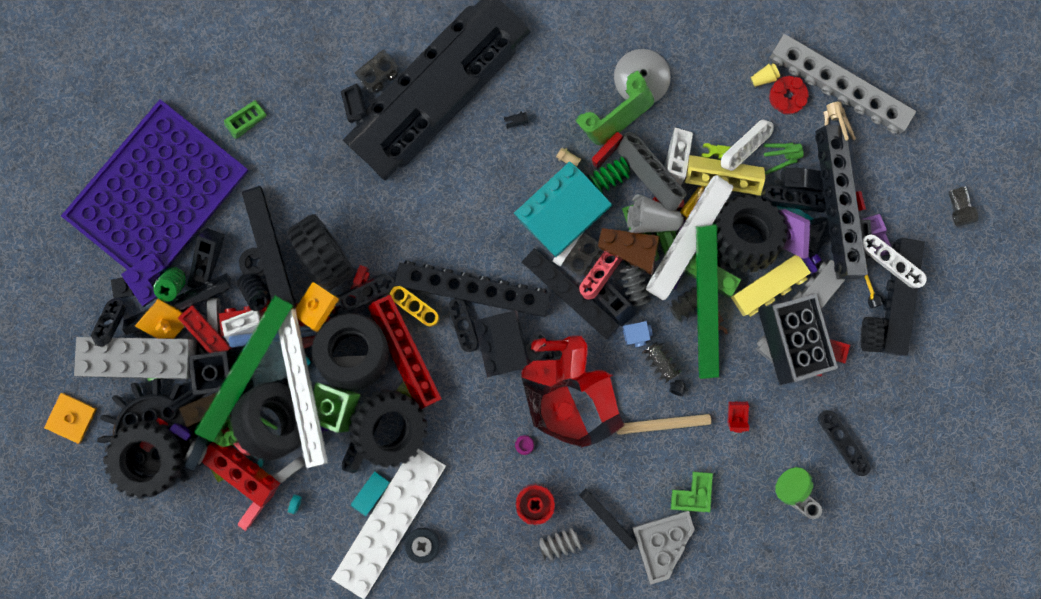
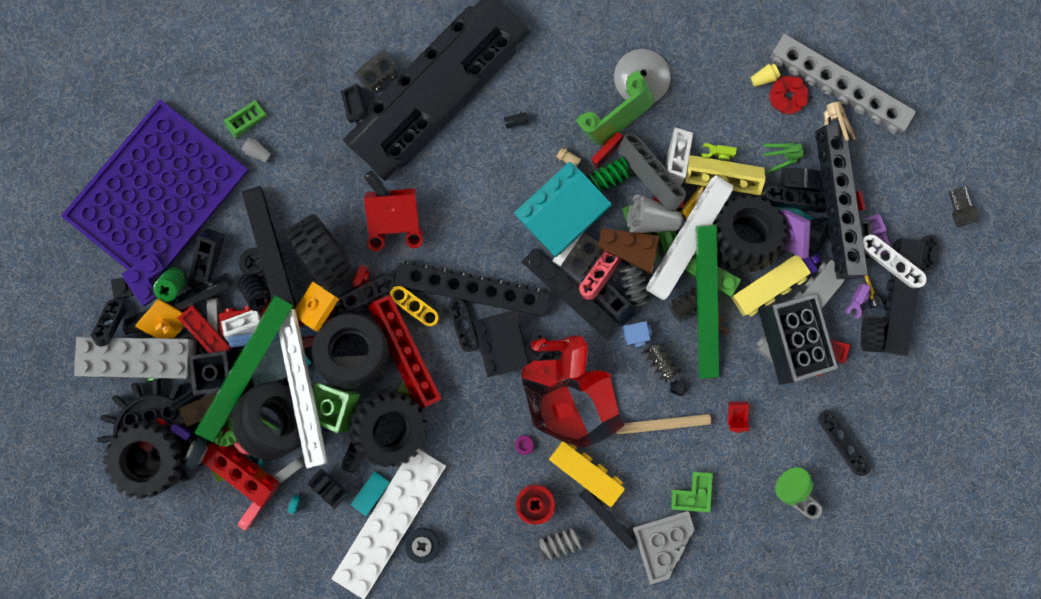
light orange plate [44,393,97,444] -> none
white beam [721,120,773,171] -> none
none -> light grey cone [241,137,271,163]
none -> black gear [307,469,349,509]
none -> red piece [364,170,423,252]
none -> yellow brick [549,441,625,507]
none -> medium lavender plate [845,284,870,319]
none -> black beam [920,235,939,271]

